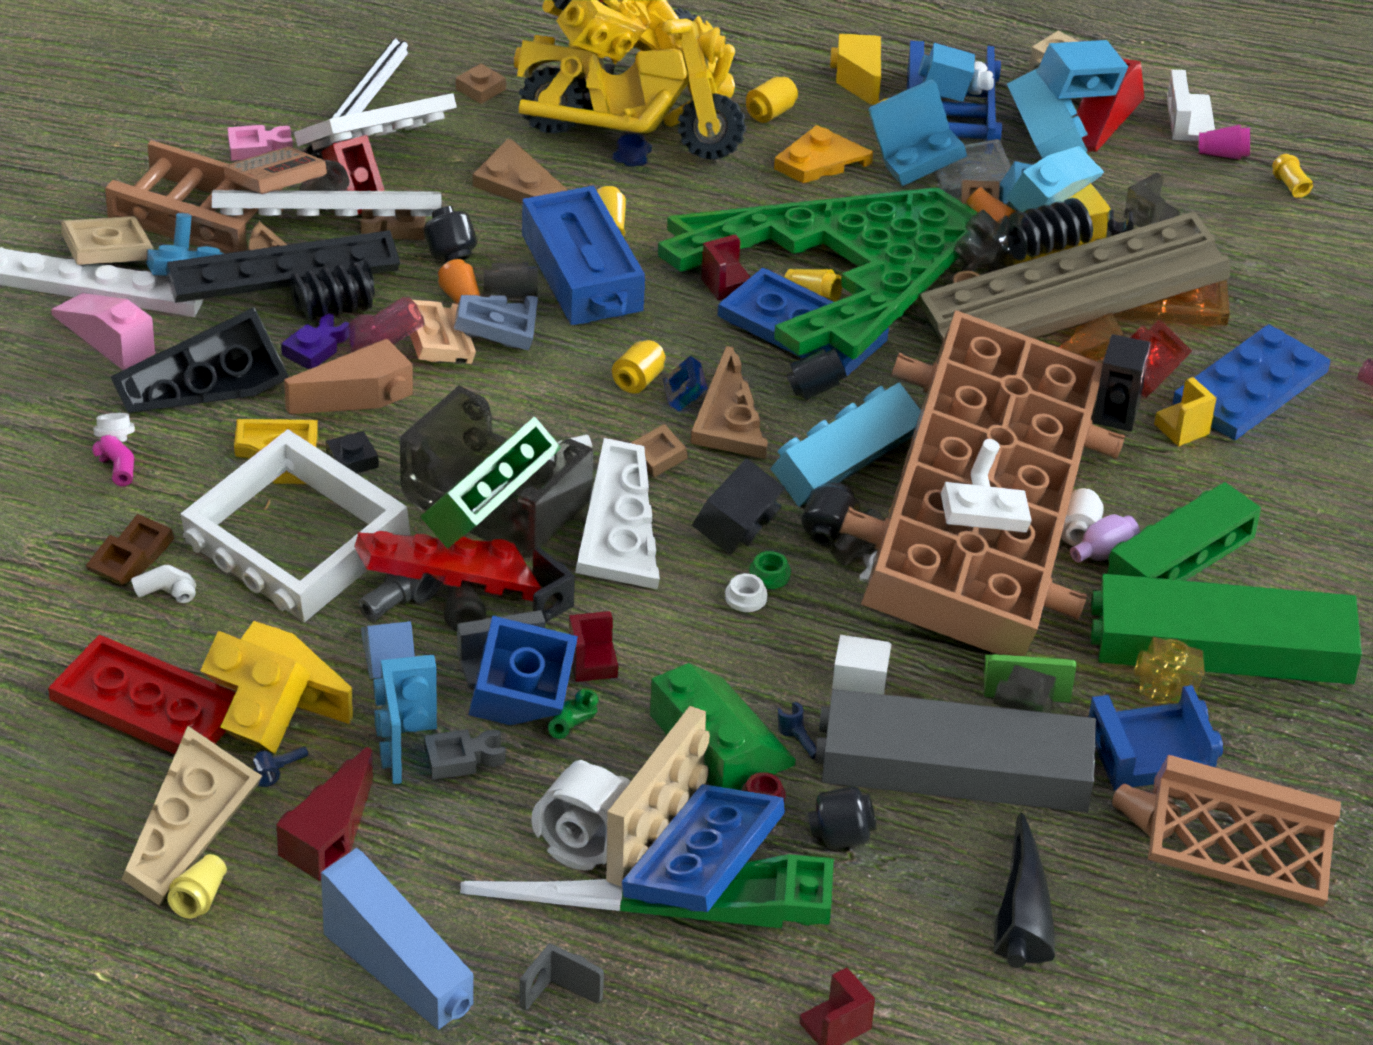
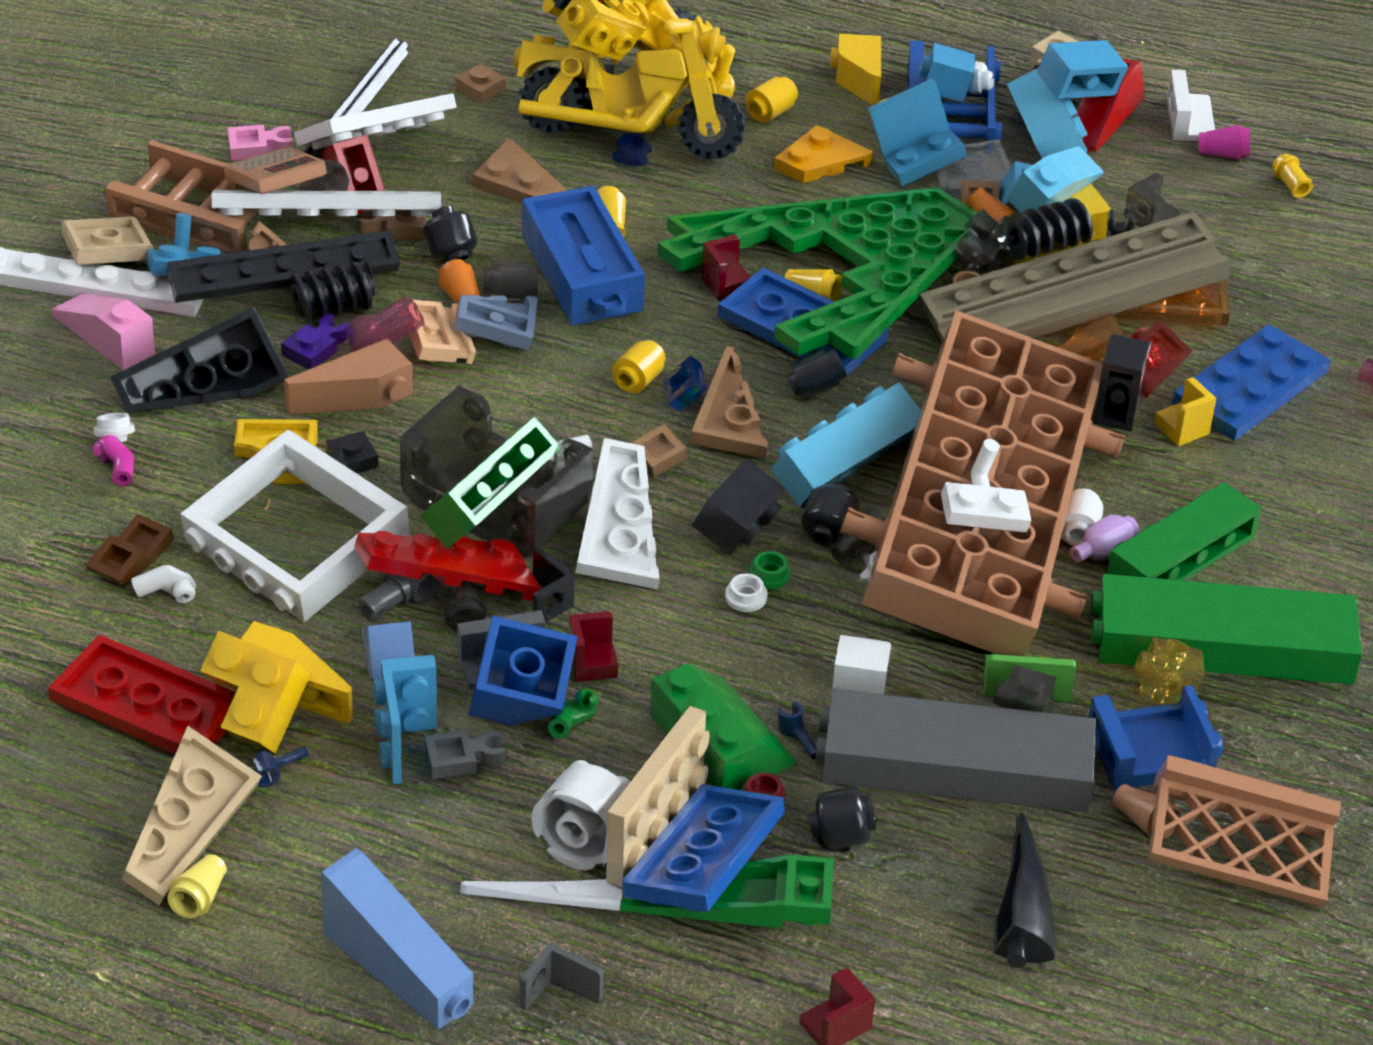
dark red slope [276,747,373,881] -> none

